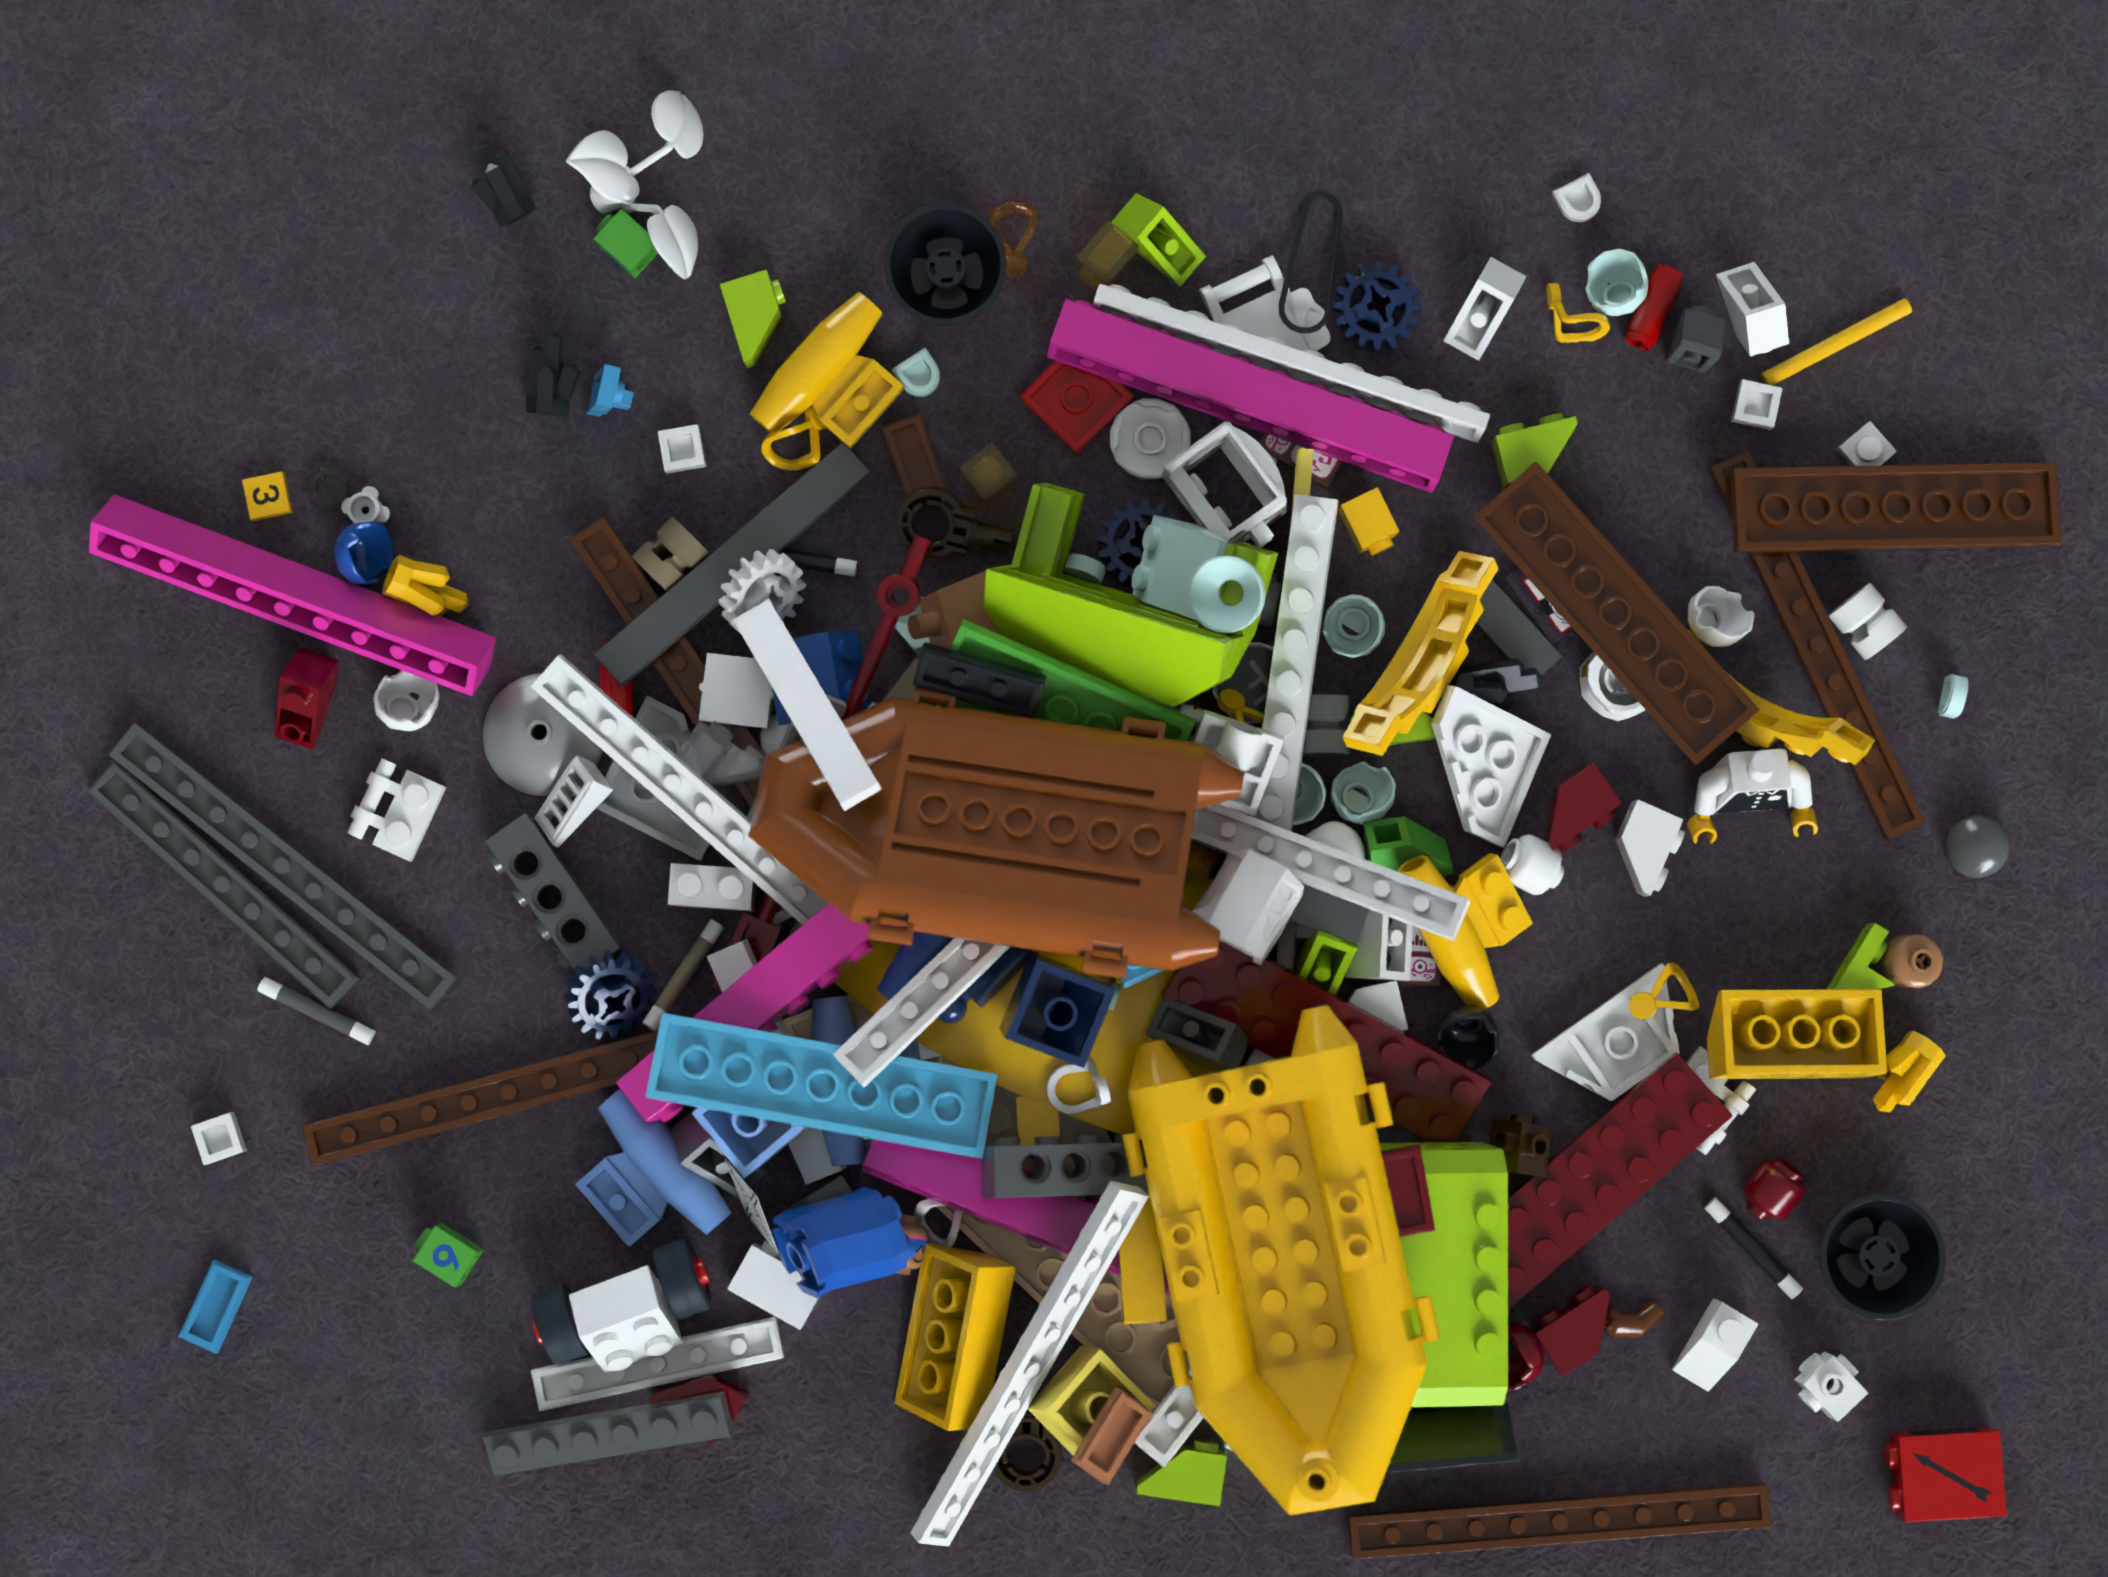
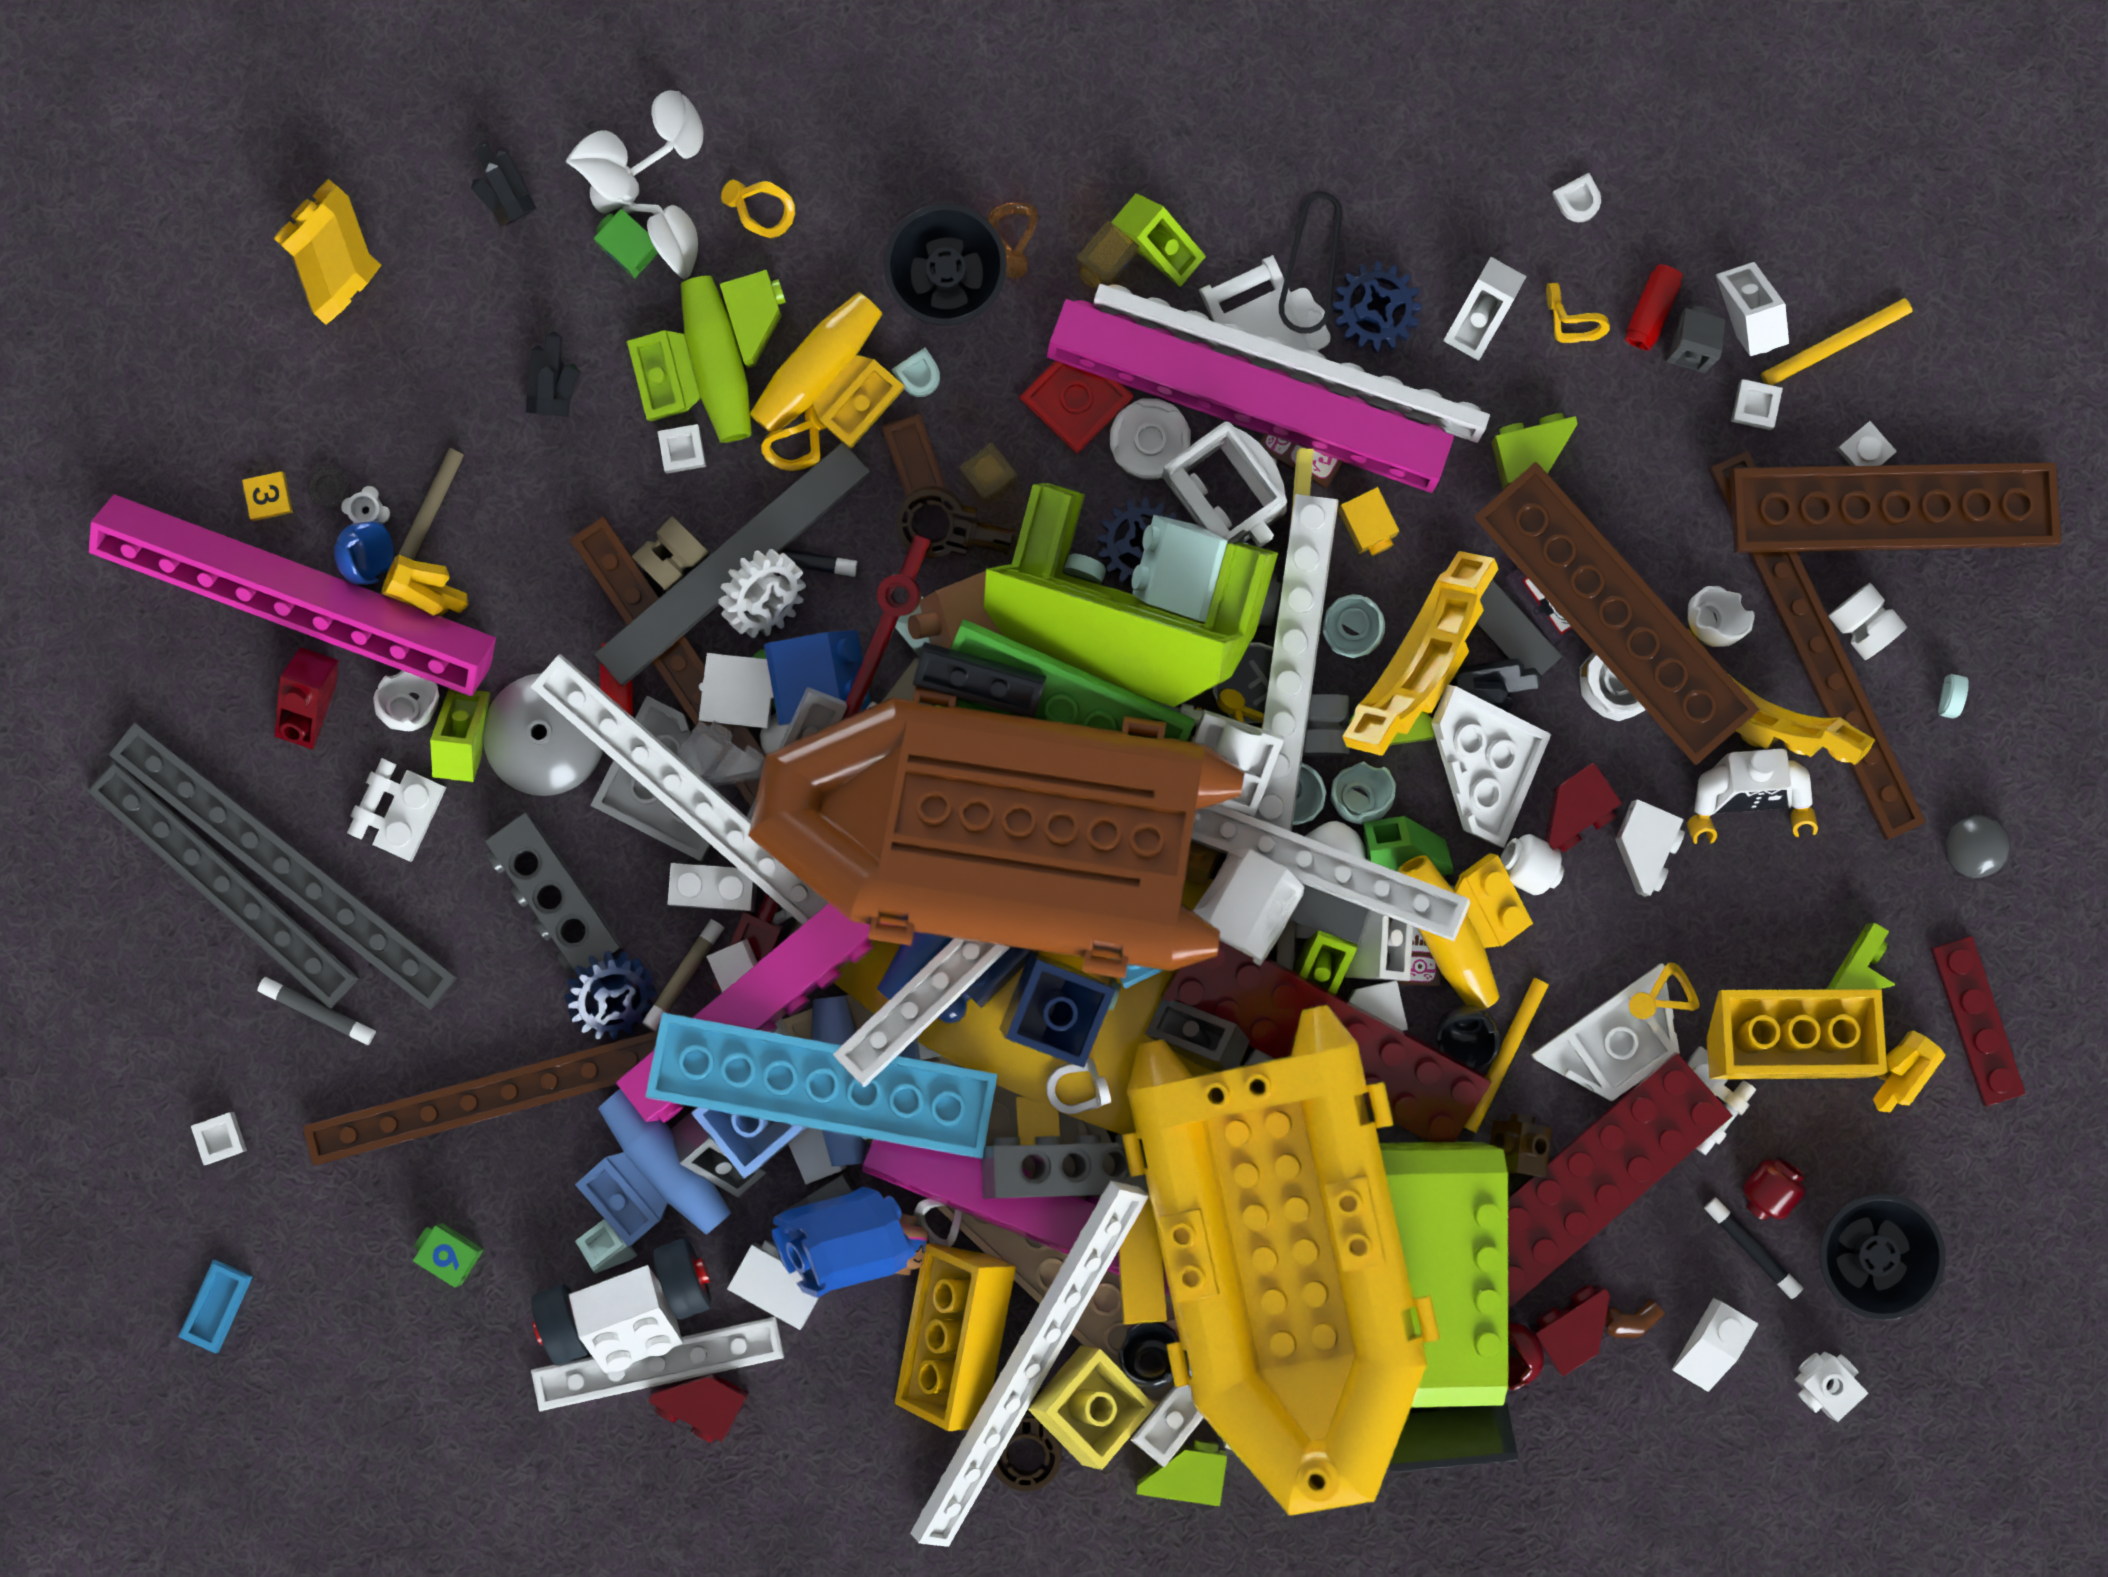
dark grey plate [483,1391,734,1476] -> none
white slope [534,755,613,848] -> none
dark azure hinge [586,364,634,417] -> none
white sticker [724,1157,779,1255] -> none
white tile [733,599,881,811] -> none
nougat tile [1071,1388,1153,1485] -> none
light aqua piece [1188,555,1266,633] -> none
reddish brown plate [1348,1483,1771,1560] -> none
dark red tile [1381,1144,1435,1237] -> none
light aqua hair [1585,248,1649,316] -> none
medium nougat head [1880,934,1943,988] -> none
red brick [1884,1426,2007,1522] -> none
none -> yellow brick [273,179,381,325]
none -> dark tan bar [379,448,464,599]
none -> lime slope [430,688,490,782]
none -> light aqua slope [575,1219,637,1273]
none -> lime plate [627,276,752,443]
none -> yellow piece [721,180,795,238]
none -> black hair [1119,1322,1179,1389]
none -> yellow bar [1464,978,1549,1133]
none -> dark red plate [1930,936,2026,1107]

